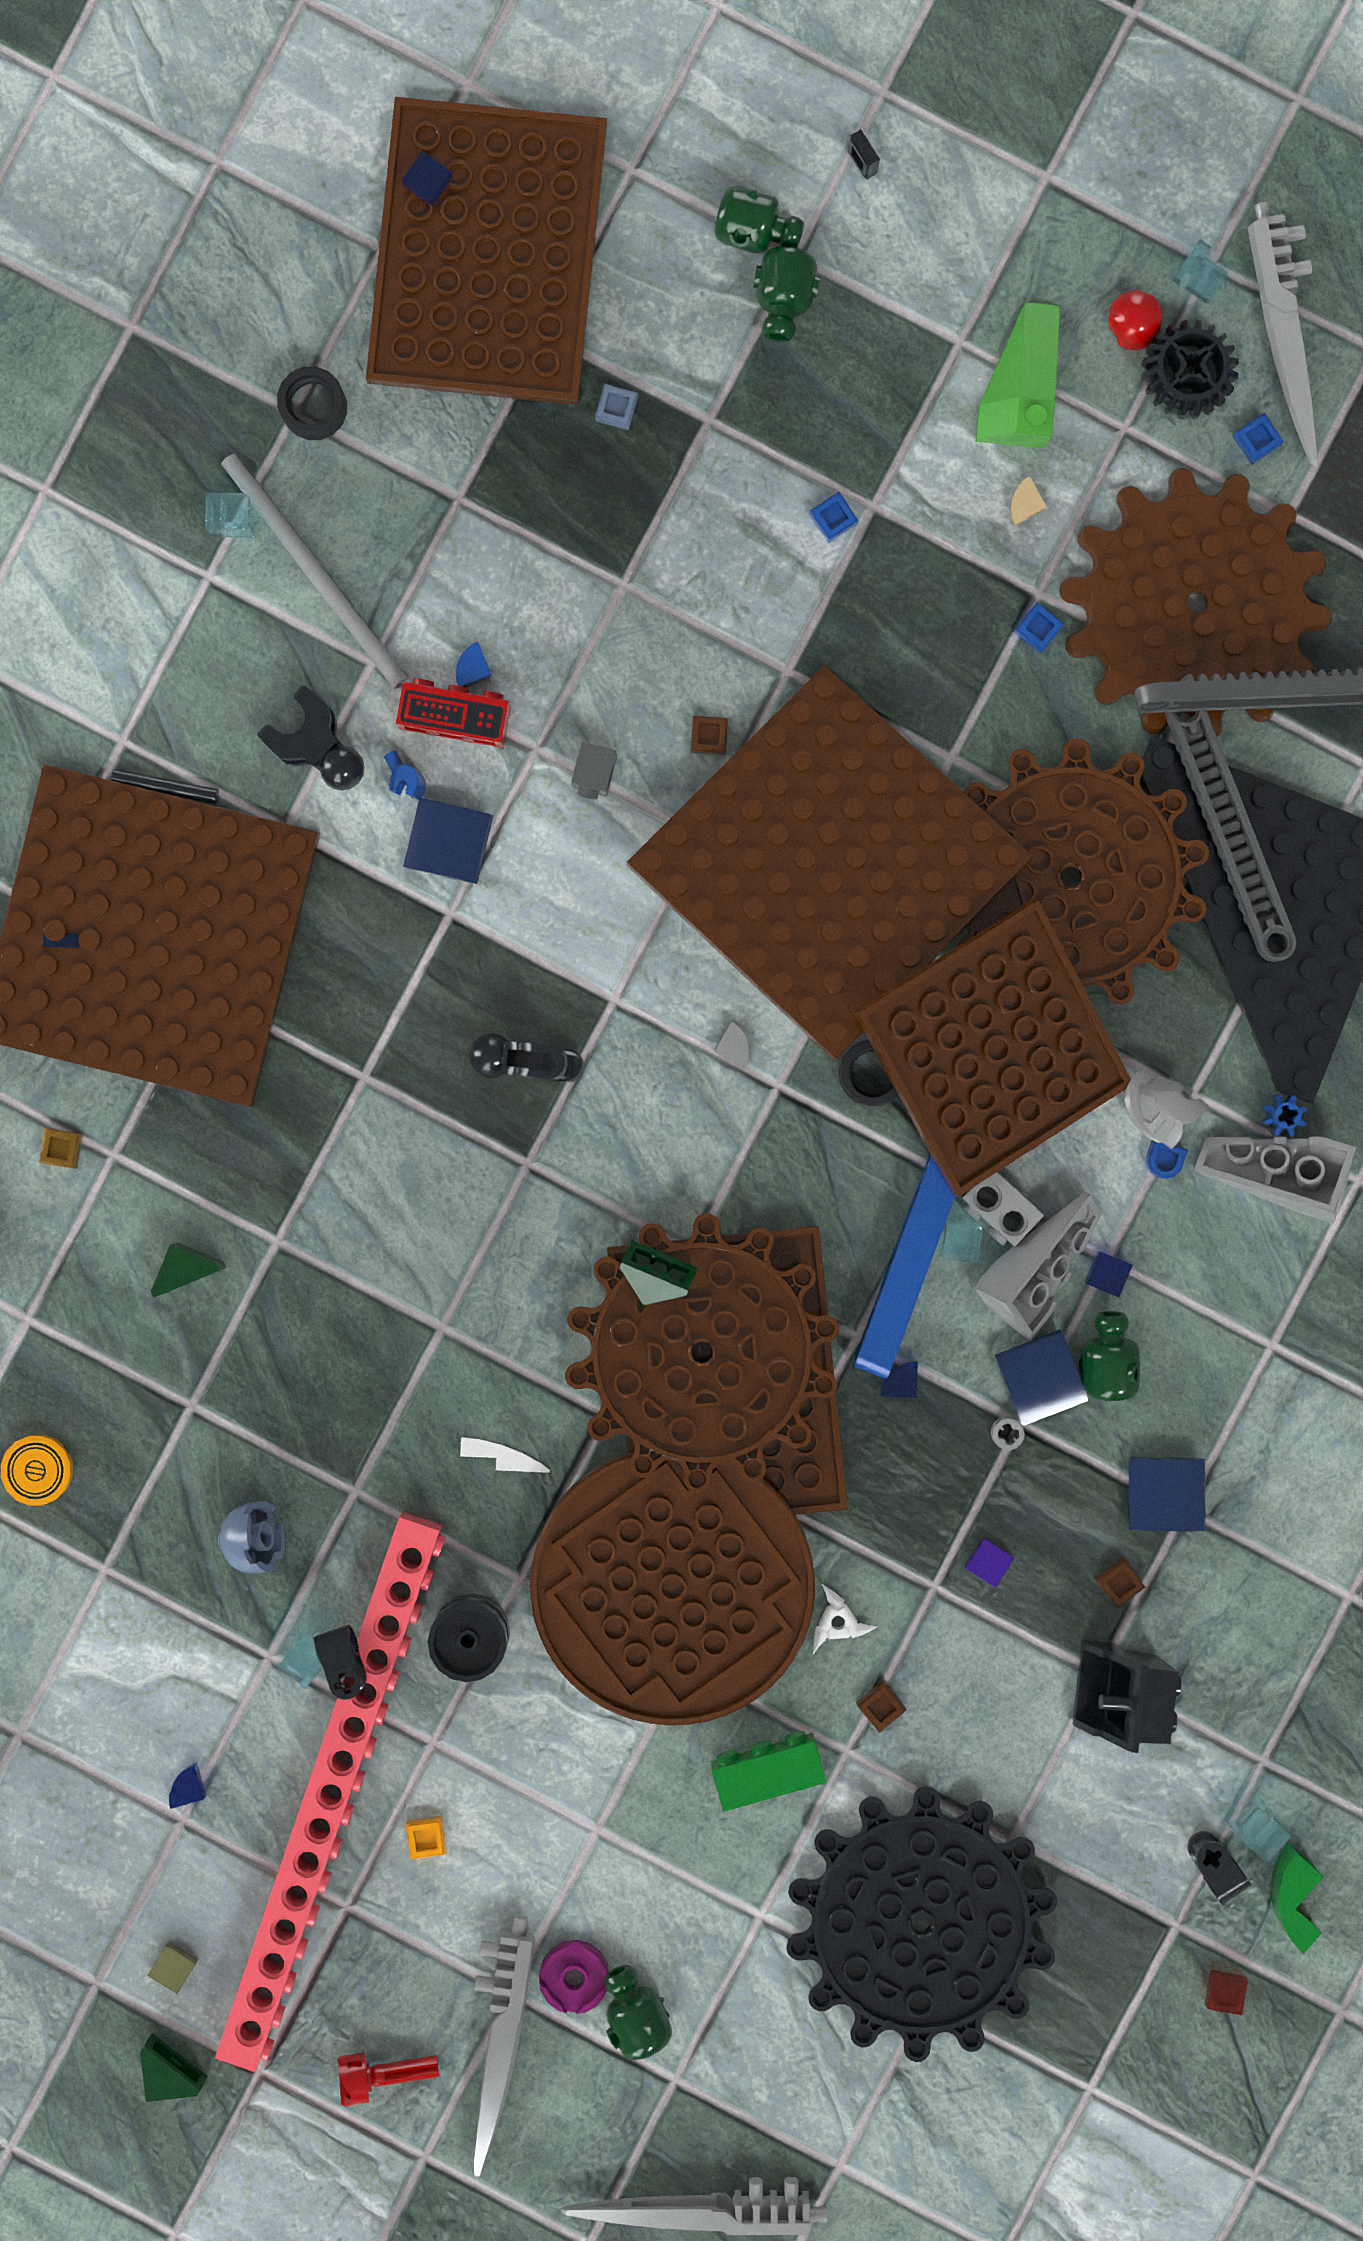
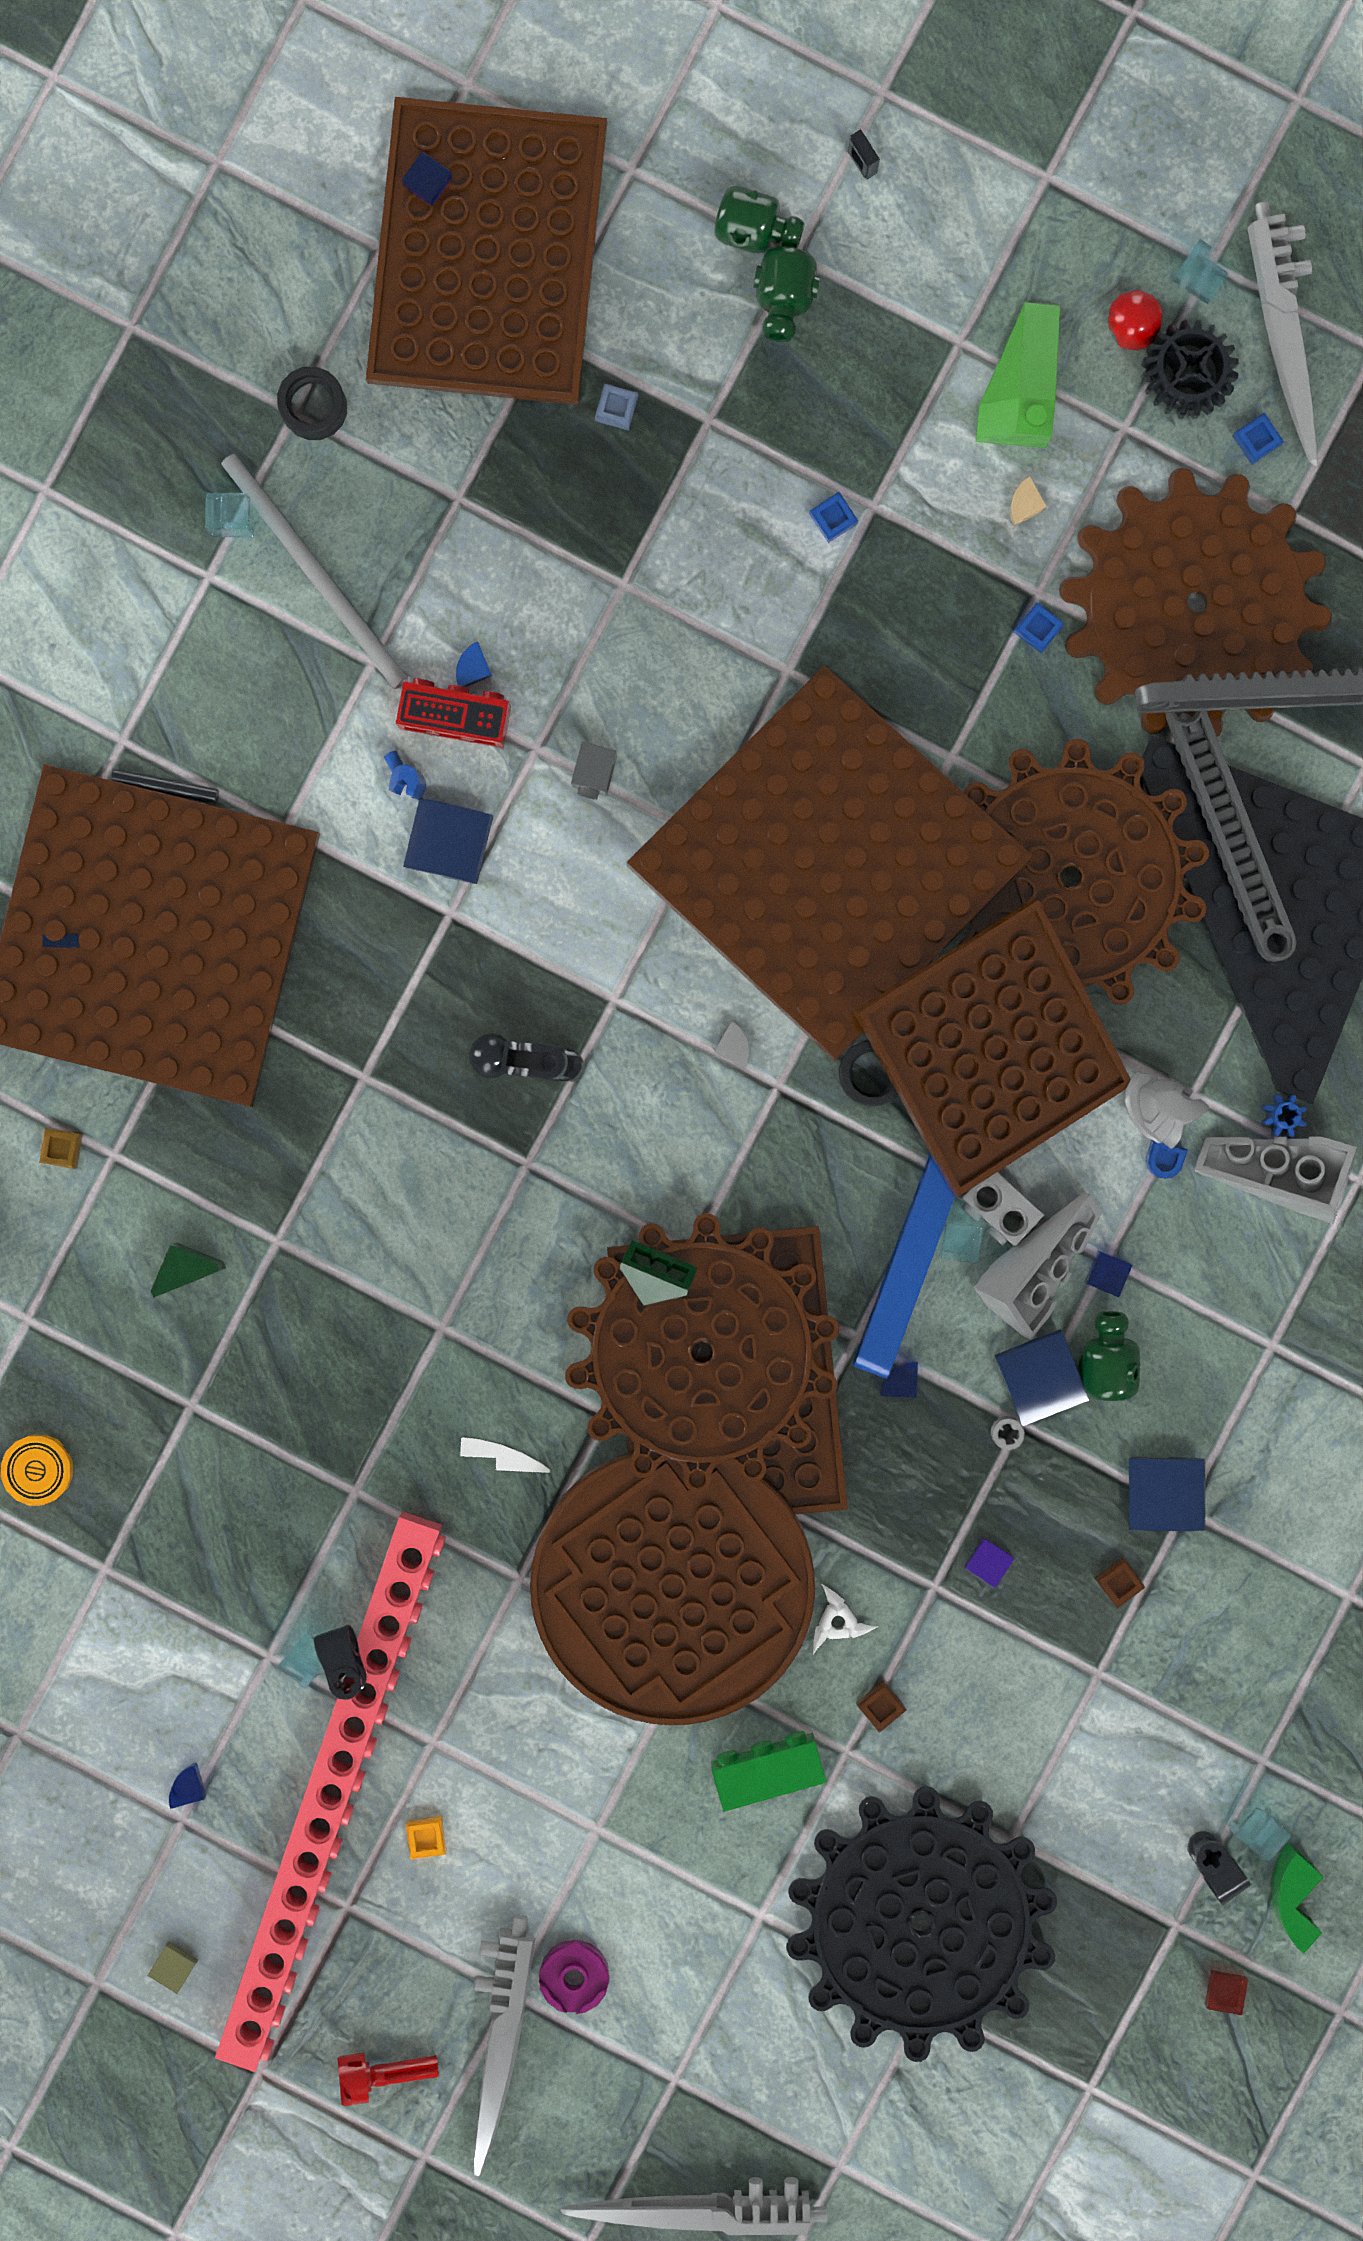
dark green slope [140,2033,208,2102] -> none
sand blue cylinder [218,1501,285,1574] -> none
black piece [257,686,365,791] -> none
black wheel [427,1593,510,1683] -> none
dark green piece [604,1964,672,2060] -> none
reddish brown tile [691,716,728,755] -> none
black piece [1072,1640,1181,1753] -> none

